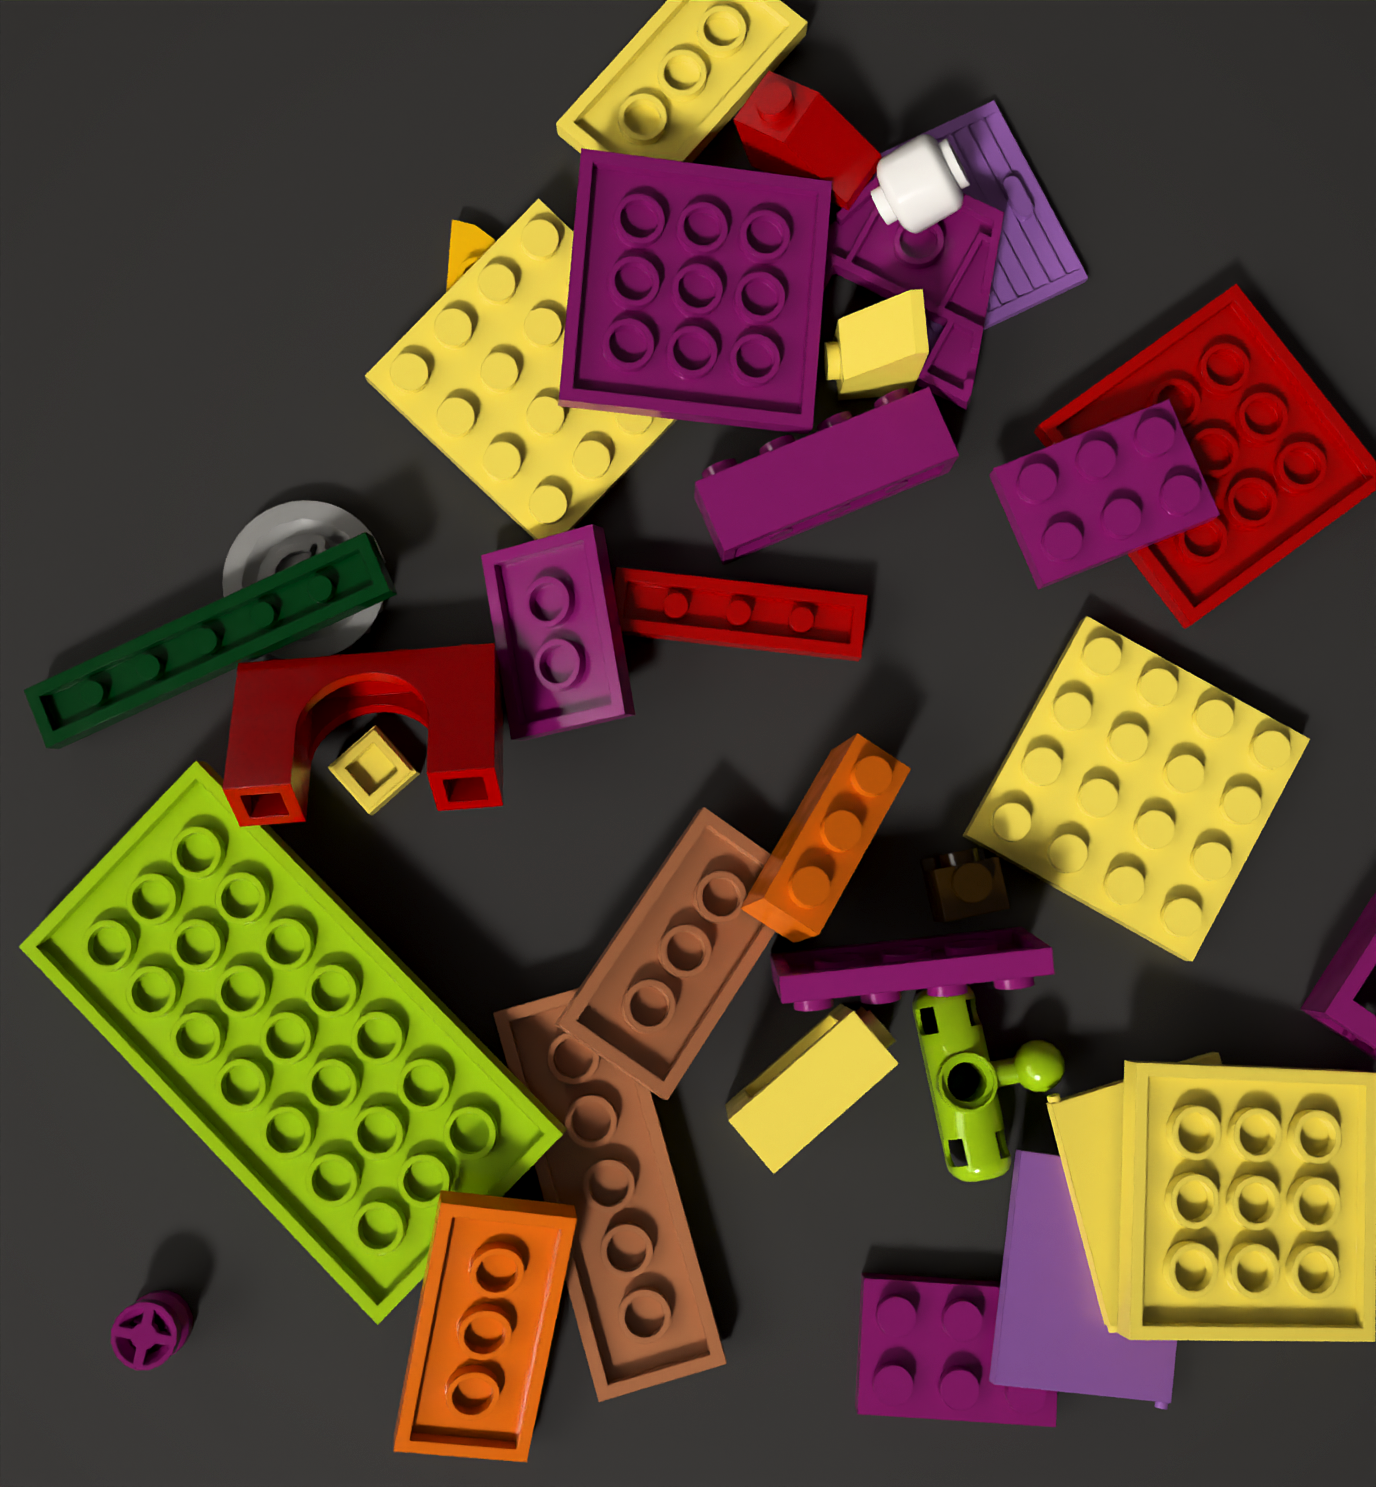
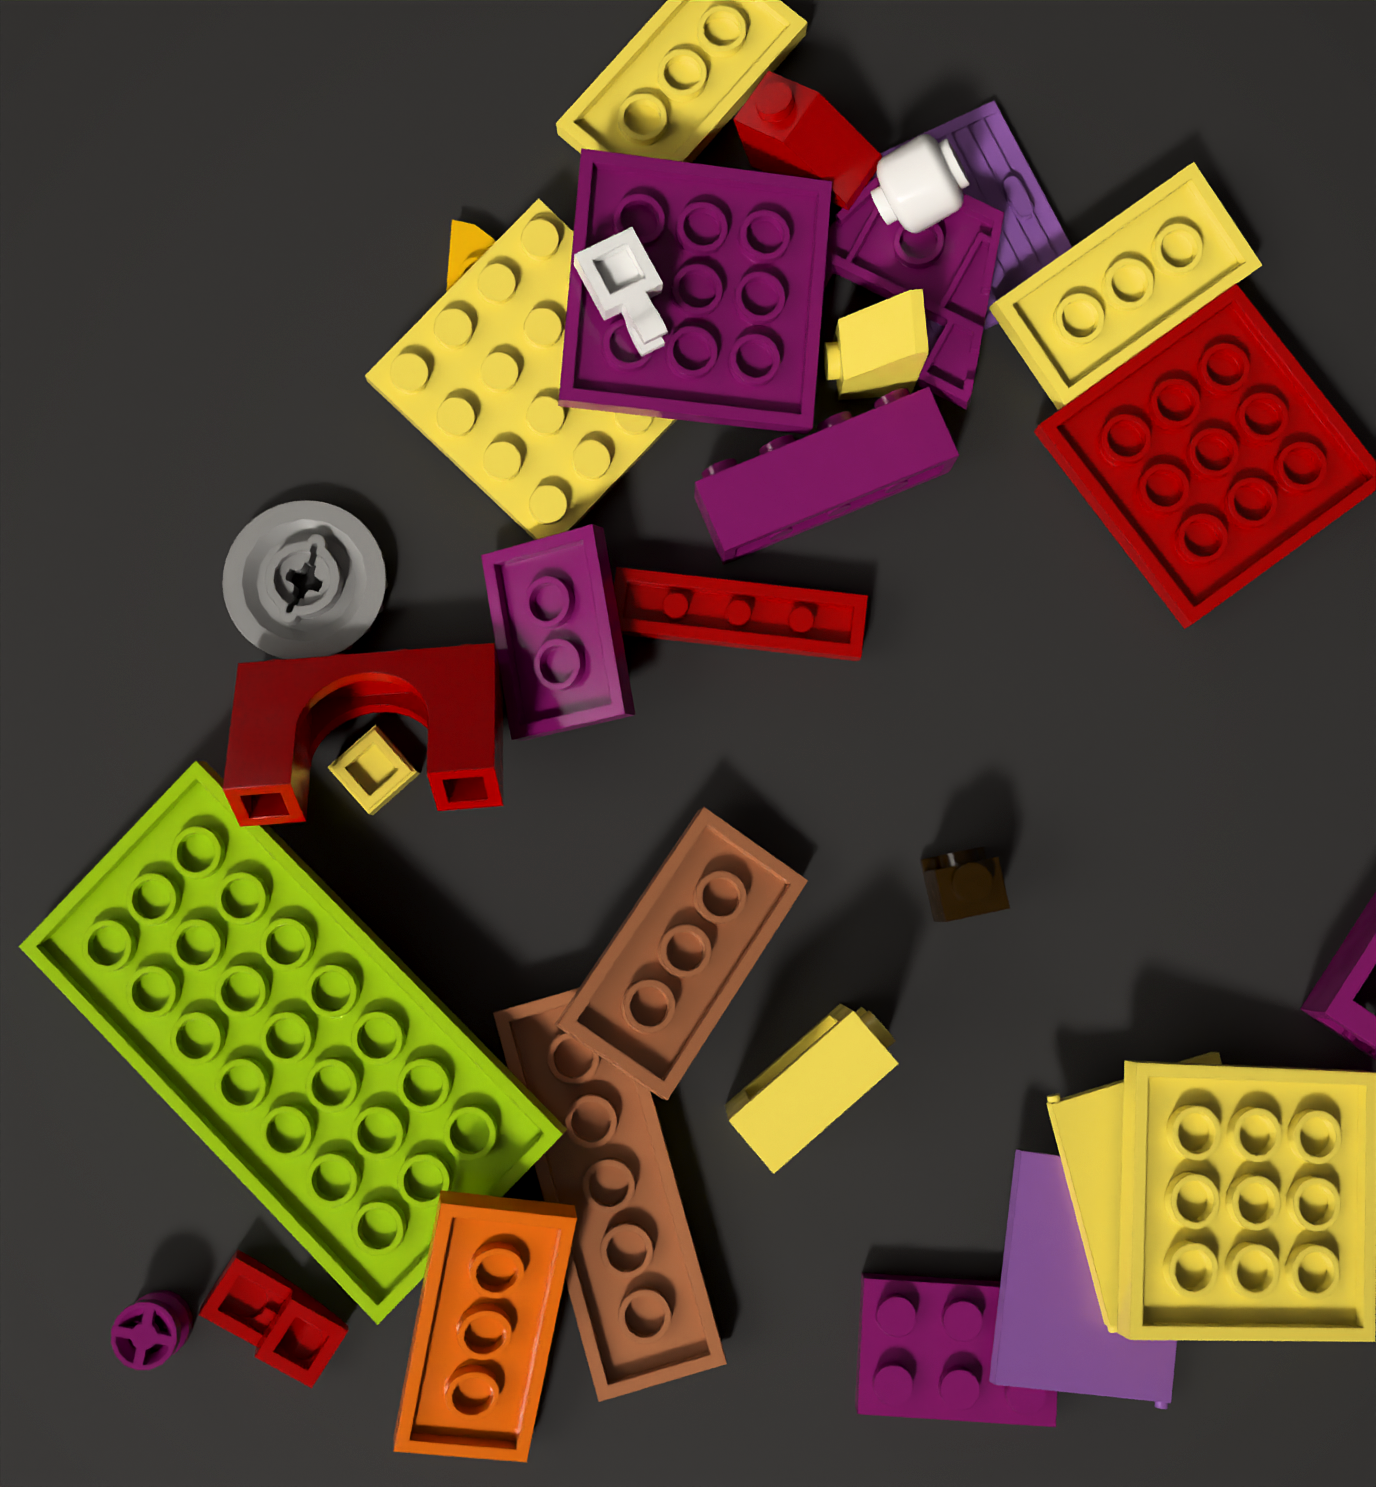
dark green plate [24,532,397,749] -> none
orange brick [740,733,911,943] -> none
magenta plate [770,926,1055,1011] -> none
lime piece [912,986,1065,1182] -> none
light yellow plate [962,616,1310,961] -> none
magenta plate [989,399,1220,590] -> none
none -> red slope [199,1249,349,1388]
none -> white plate [574,227,668,357]
none -> light yellow plate [989,162,1262,410]

